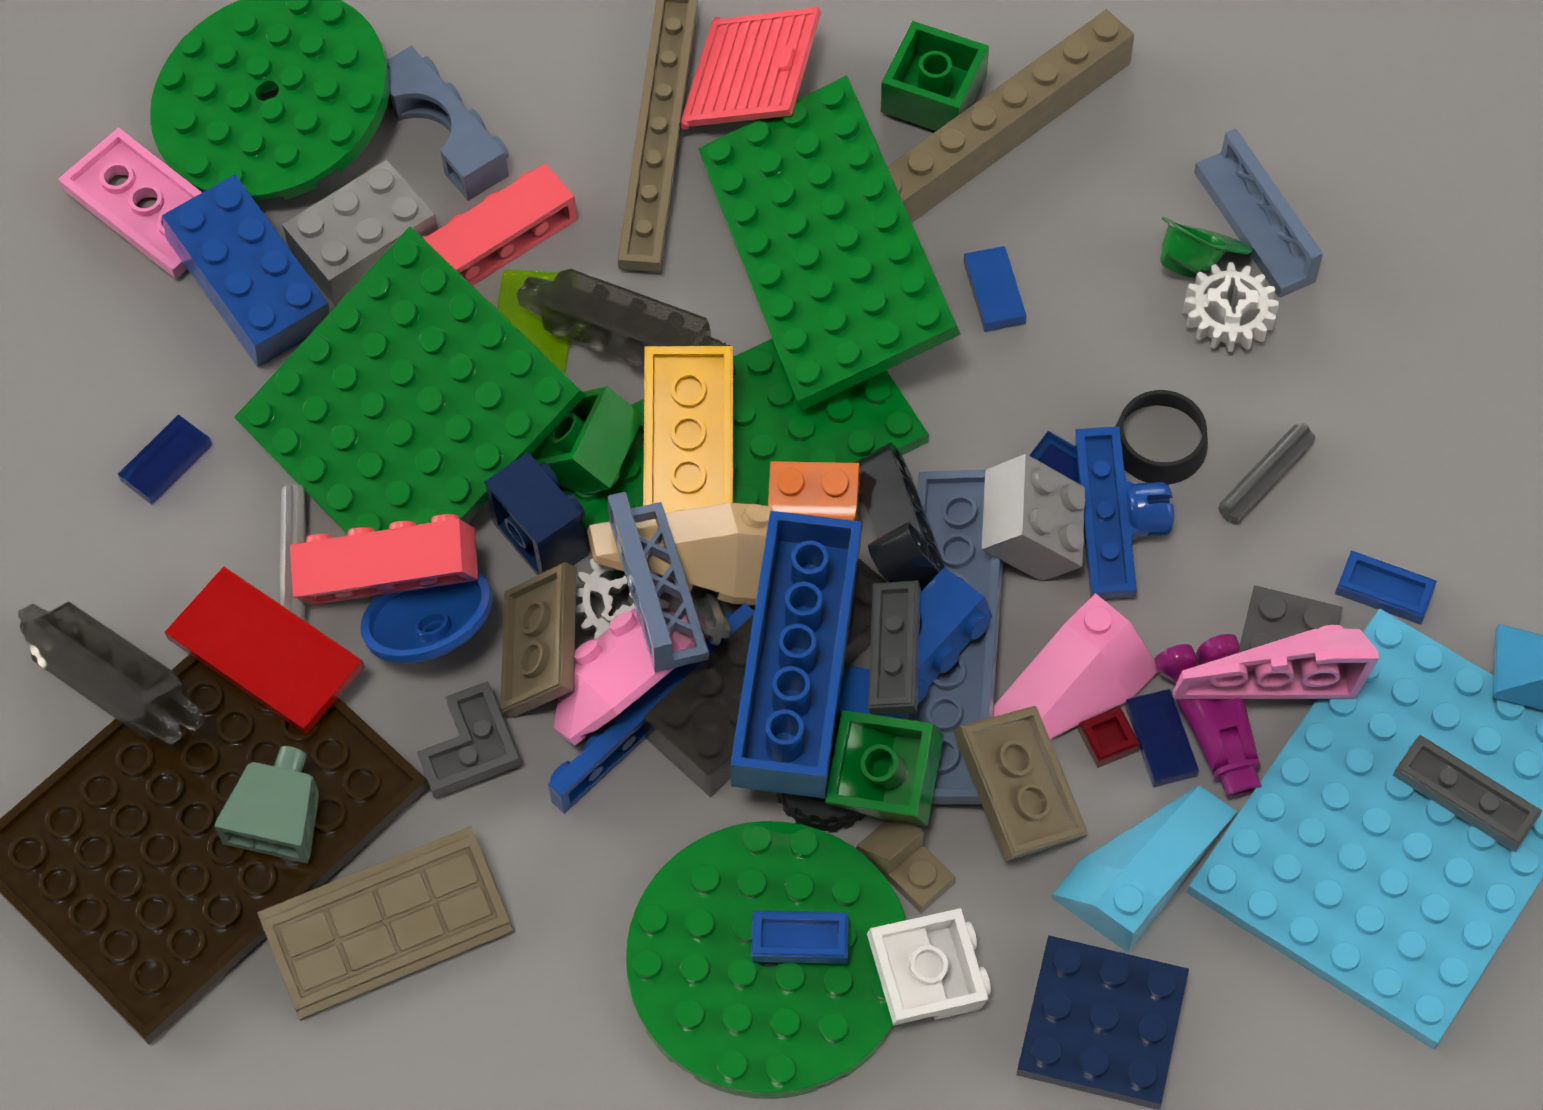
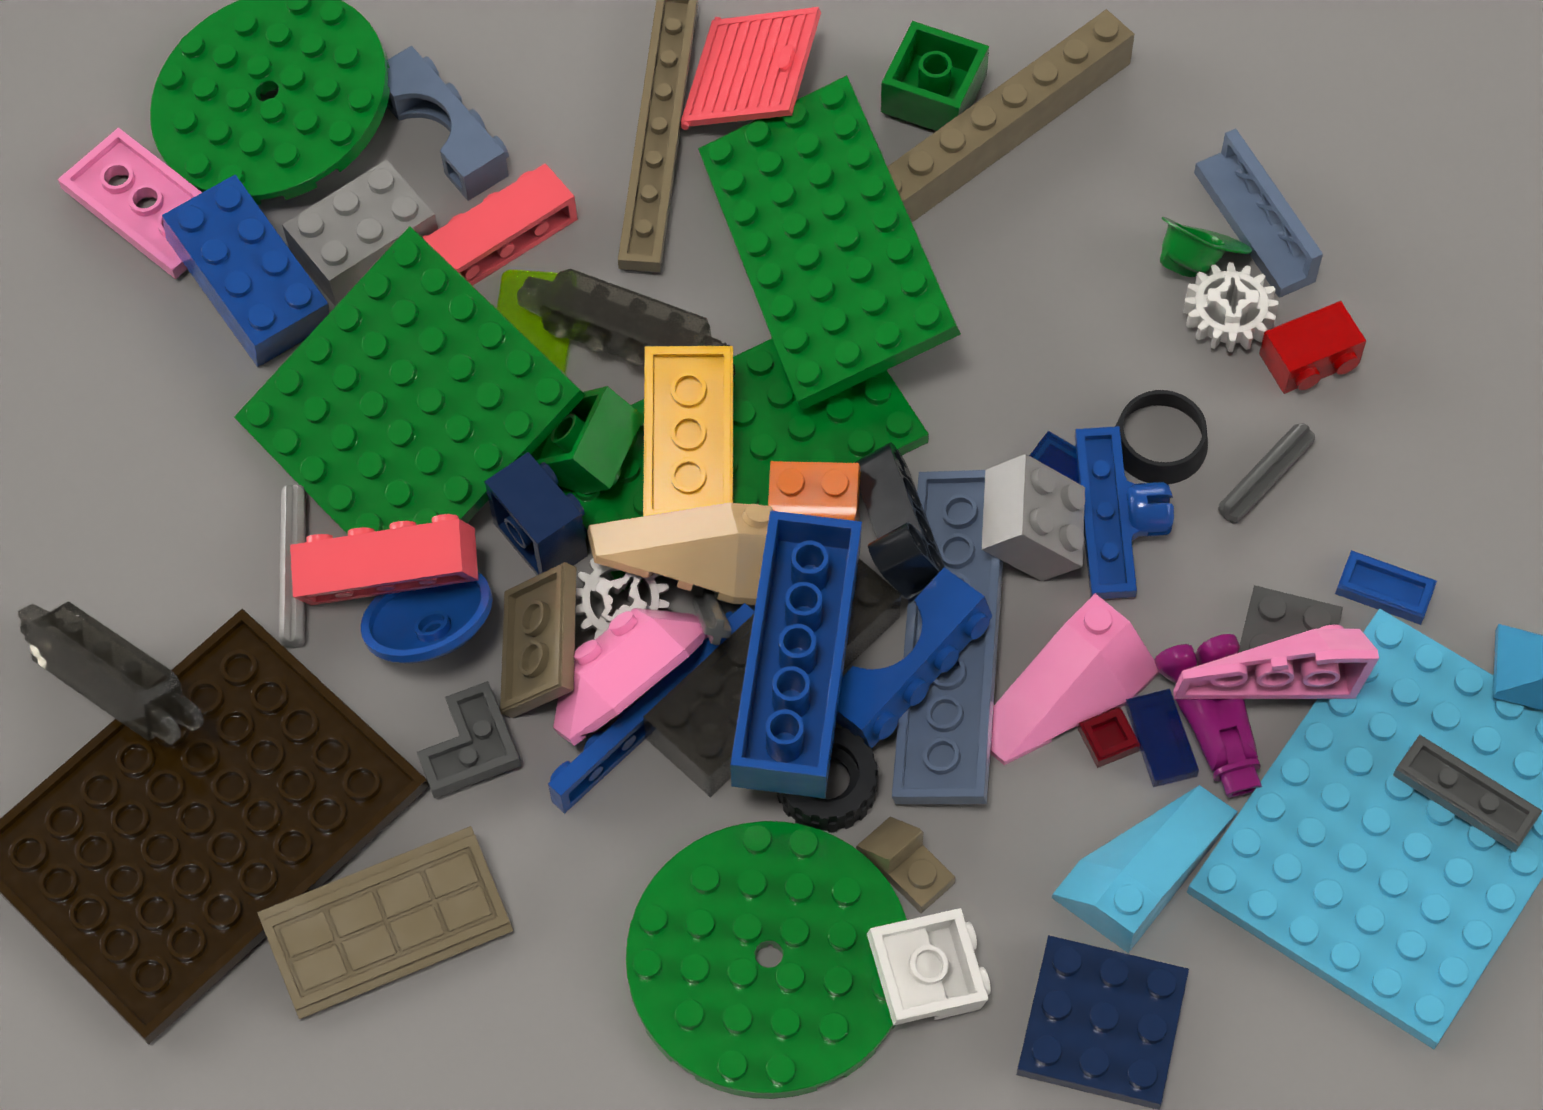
clear blue tile [118,414,212,505] -> none
red tile [164,566,365,735] -> none
sand green torso [214,746,319,864] -> none
sand blue fence [608,492,709,672] -> none
blue tile [751,911,848,964] -> none
green slope [825,710,944,826] -> none
dark grey tile [868,581,921,715] -> none
dark tan tile [953,706,1088,861] -> none
blue tile [963,246,1026,332] -> none
none -> red brick [1259,301,1366,394]

